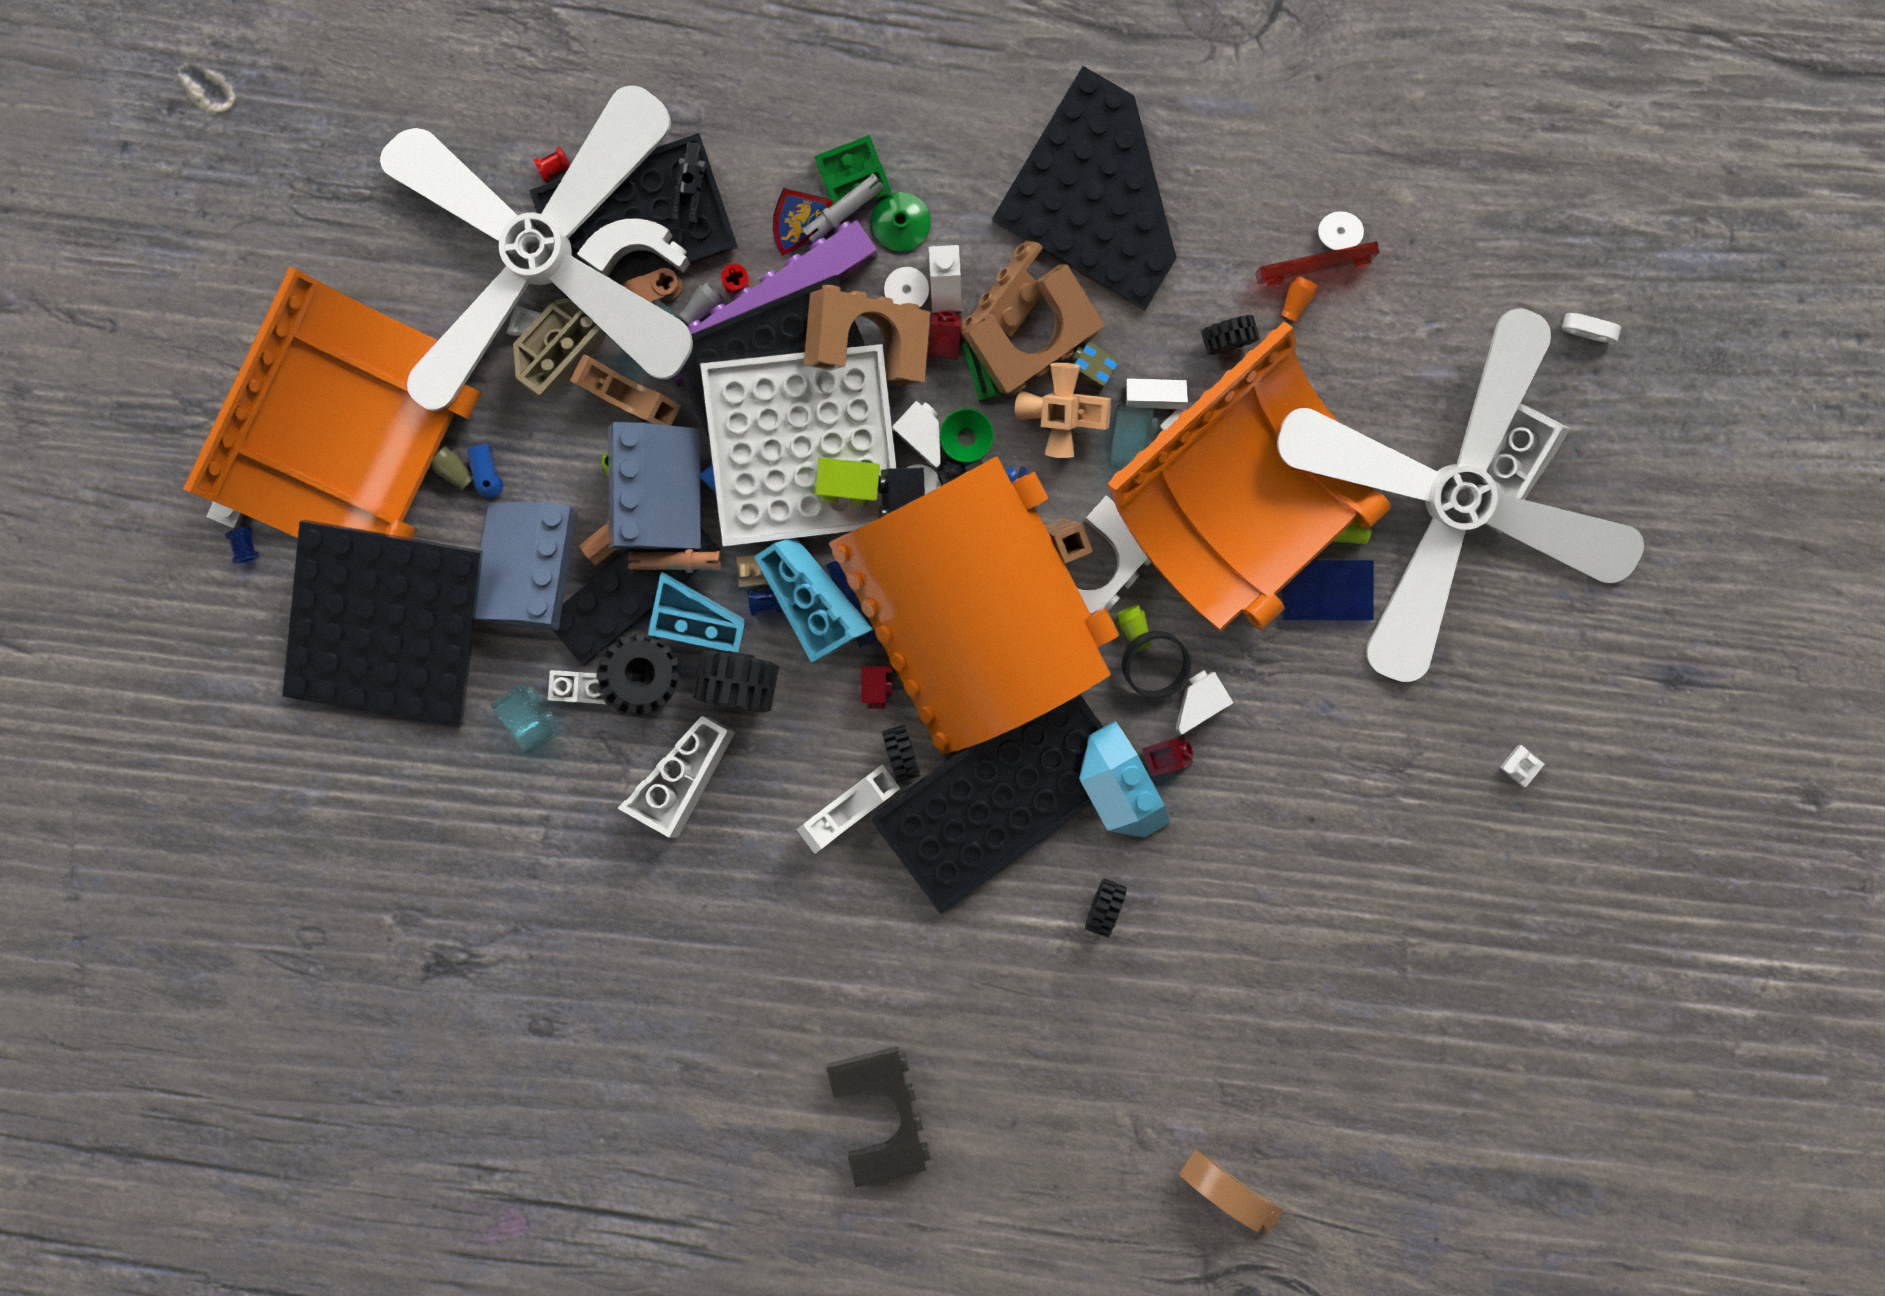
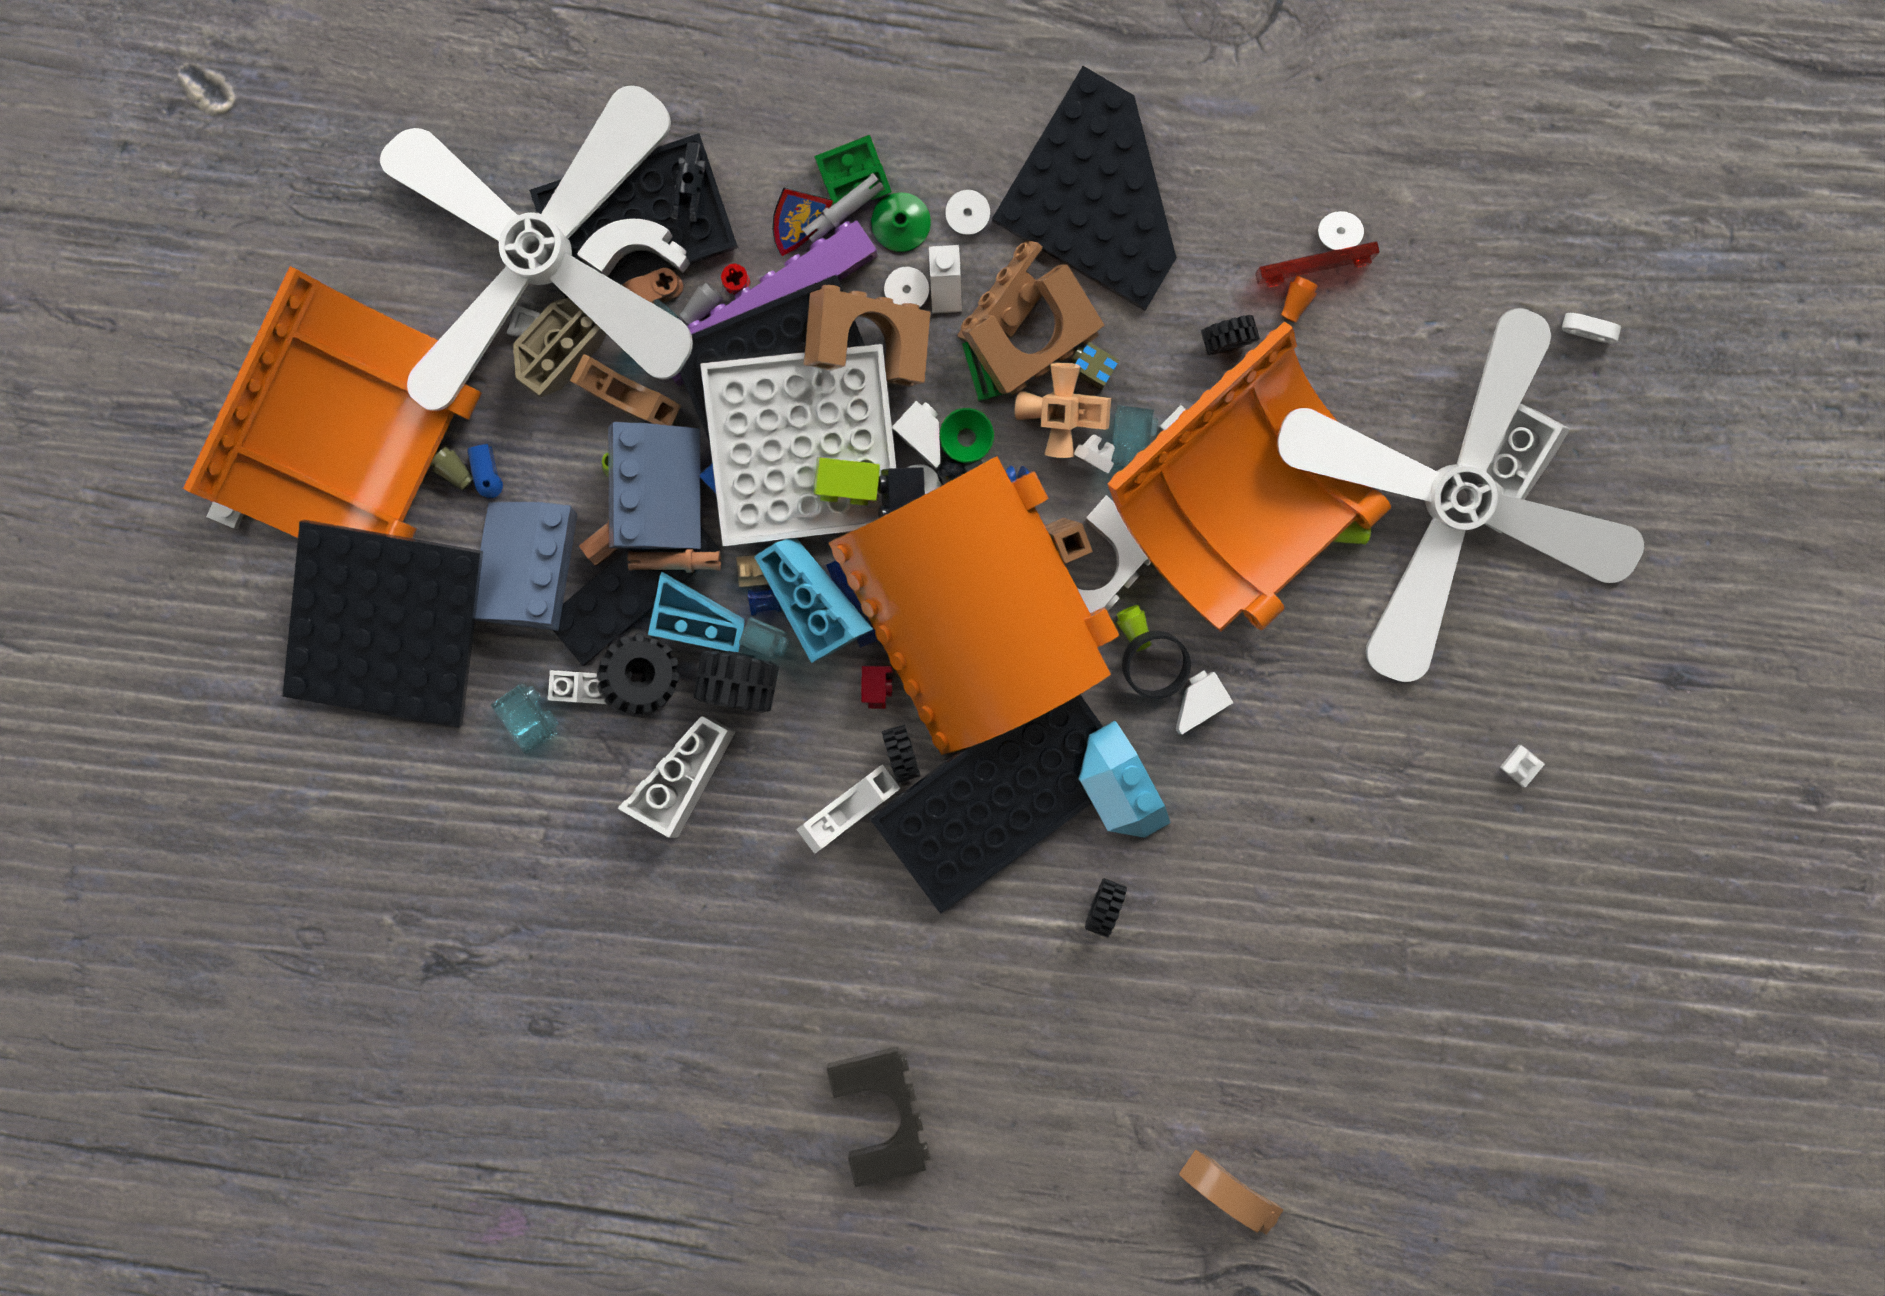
clear blue bush [224,527,260,564] -> none
red bush [533,146,570,184] -> none
dark red bracket [928,311,962,360] -> none
white tile [1126,379,1188,409] -> none
dark red bracket [1142,735,1193,777] -> none
clear blue plate [1282,560,1374,621] -> none
none -> clear light blue brick [739,617,790,659]
none -> white piece [946,190,990,235]
none -> white tile [1074,435,1115,473]

